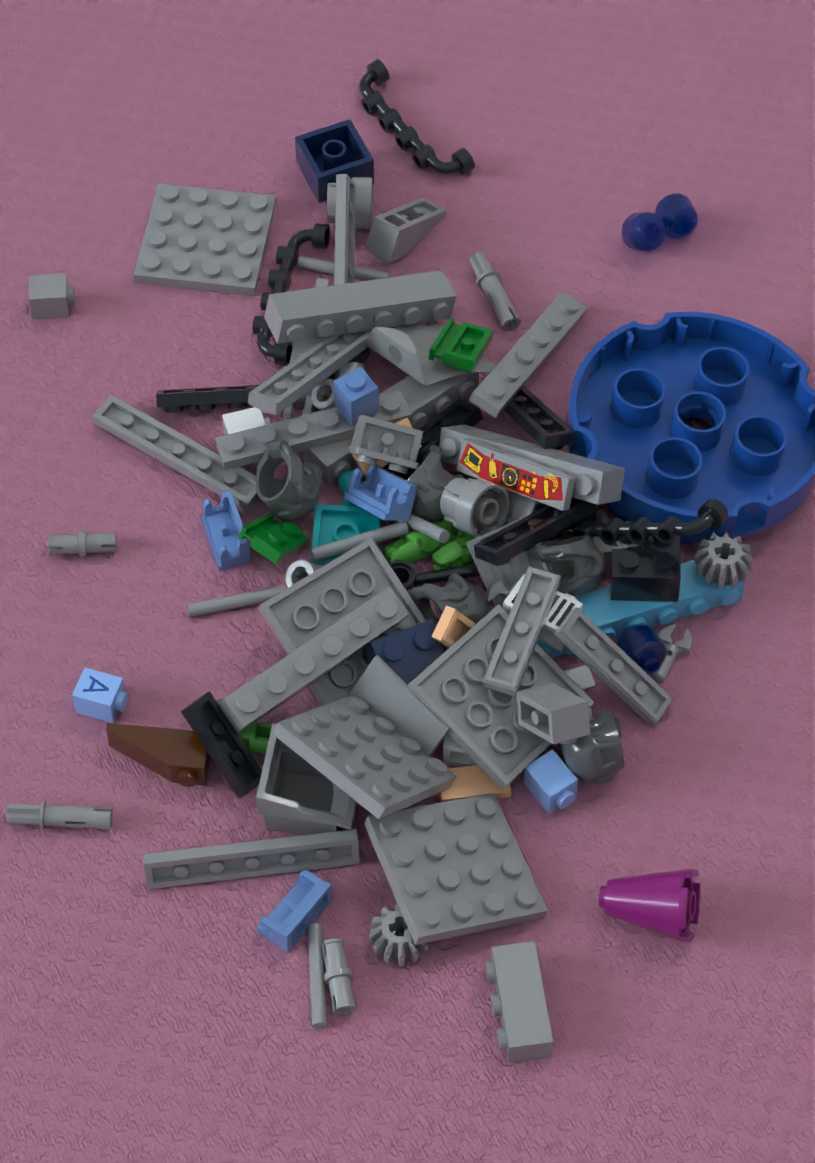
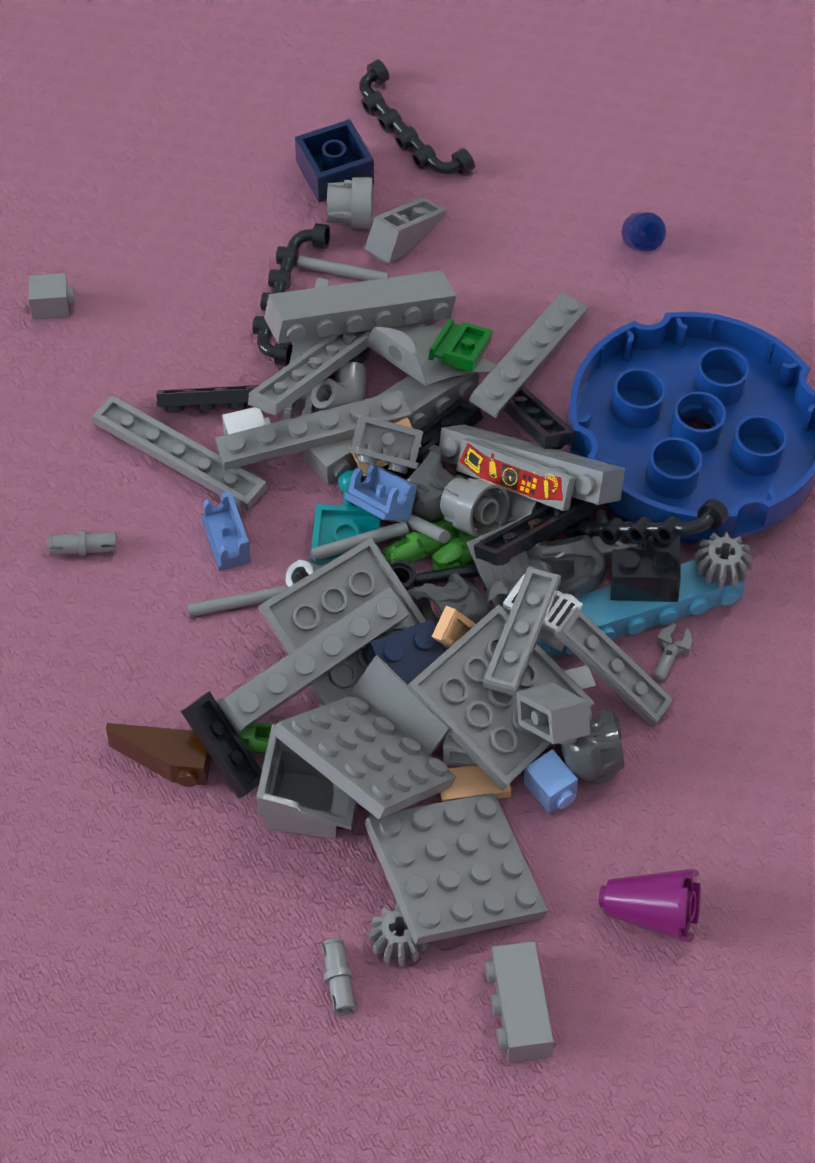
light grey axle [6,801,113,830] -> none
light blue brick [72,667,129,723] -> none
light grey plate [134,183,277,296] -> none
light grey plate [143,829,360,889] -> none
green plate [238,512,309,564] -> none
dark grey helmet [256,440,322,521] -> none
medium blue hinge [257,869,332,953] -> none
light grey bar [308,923,327,1029] -> none
medium blue brick [333,367,379,426] -> none
light grey tile [334,174,356,285] -> none
light grey axle [469,252,521,330] -> none
clear blue head [617,625,667,674] -> none
clear blue head [655,193,698,239] -> none

